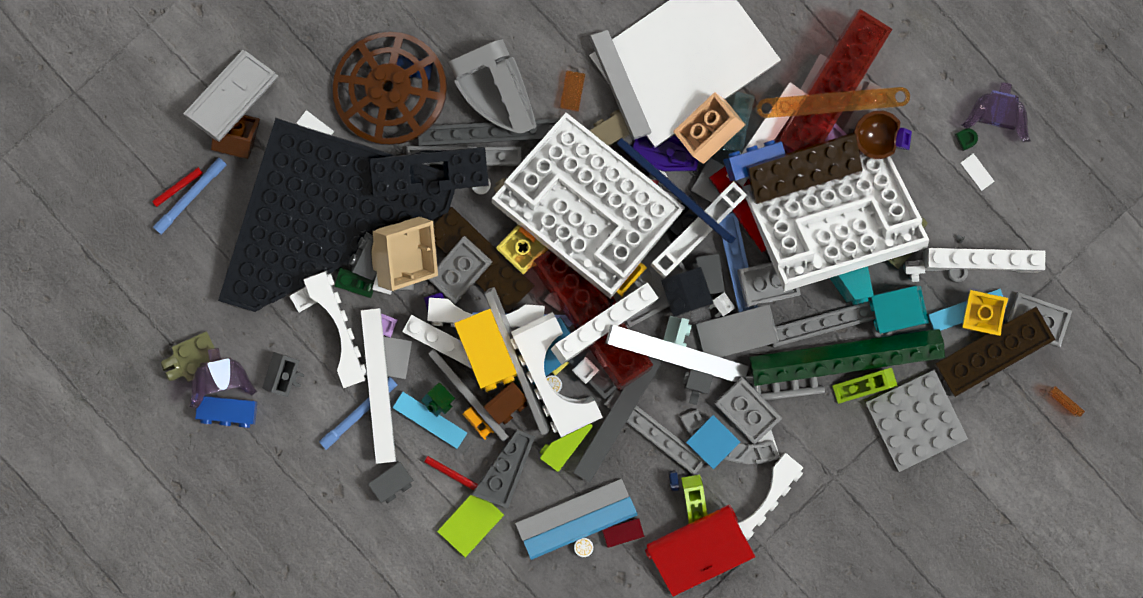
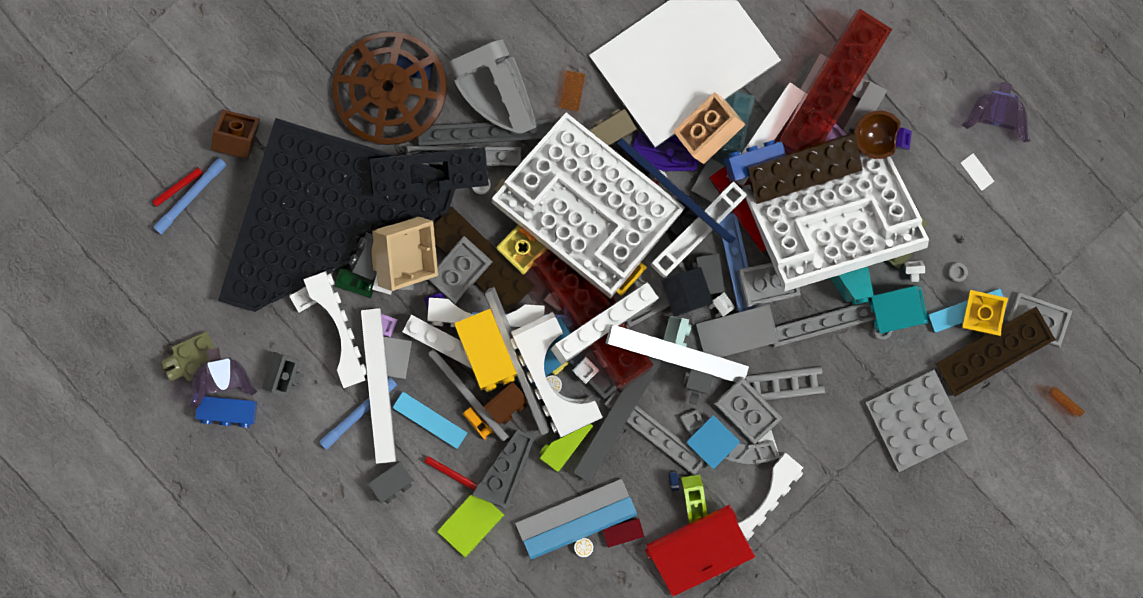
light grey piece [183,50,278,142] -> none
white sticker [297,110,334,135] -> none
dark green brick [421,382,455,417] -> none
light grey tile [589,30,651,140] -> none
dark green brick [750,329,945,386] -> none
clear orange plate [756,87,910,118] -> none
lime slope [833,367,898,404] -> none
white arch [923,248,1045,273] -> none
dark green tile [955,128,978,151] -> none

